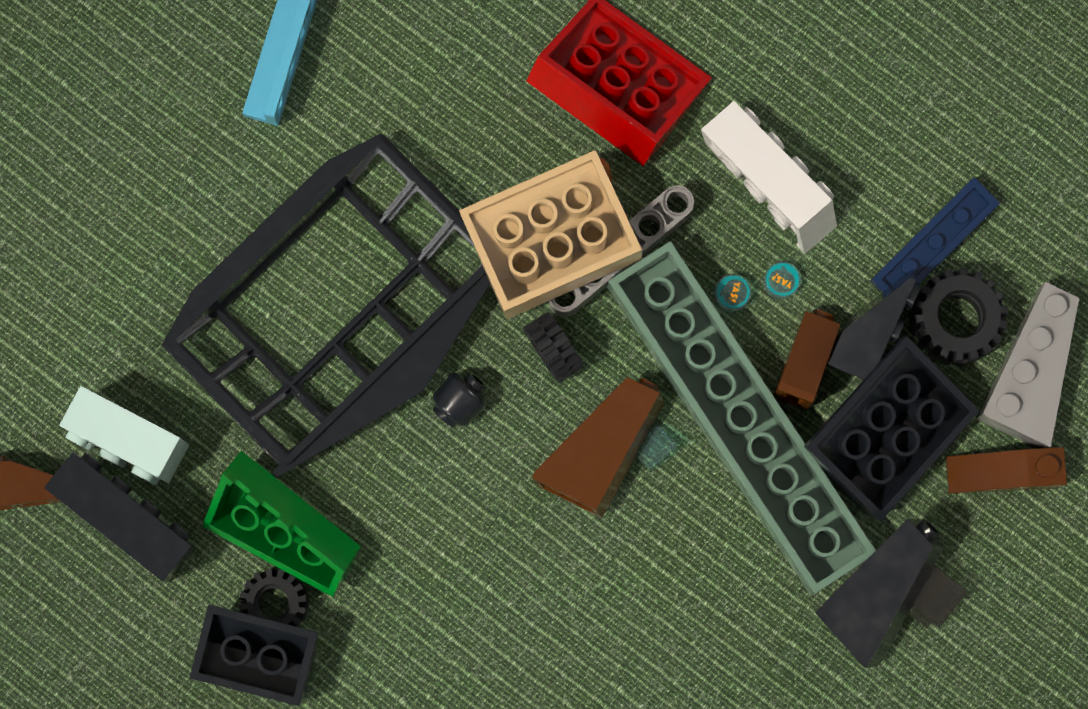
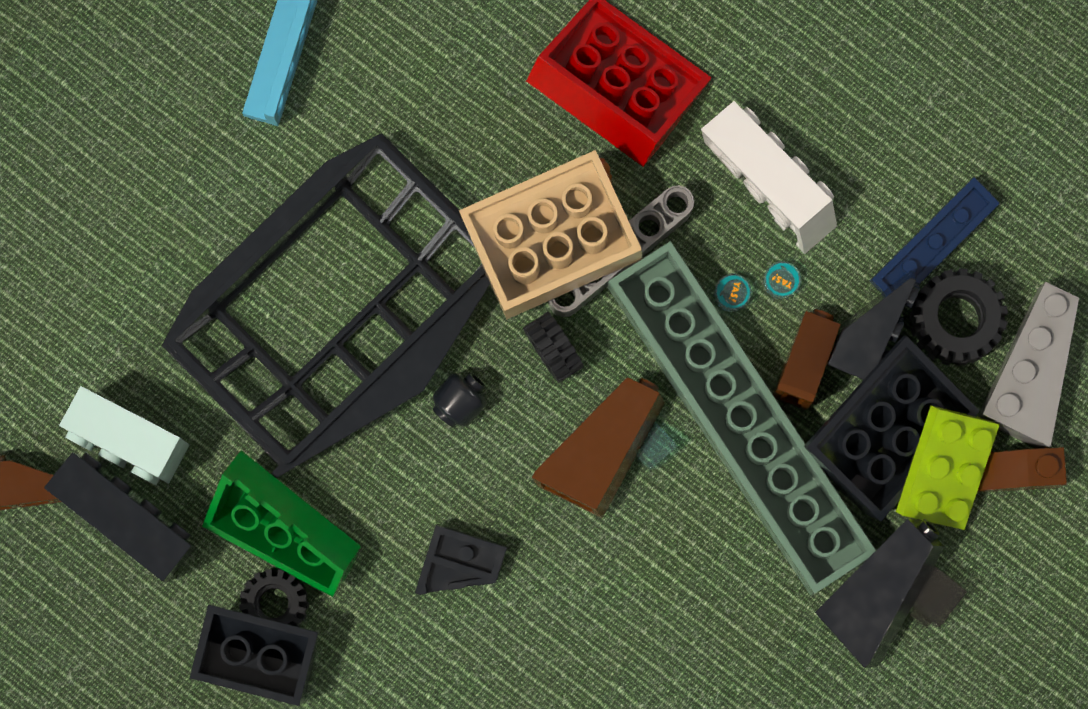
none -> black wing [415,524,508,595]
none -> lime plate [896,406,999,530]

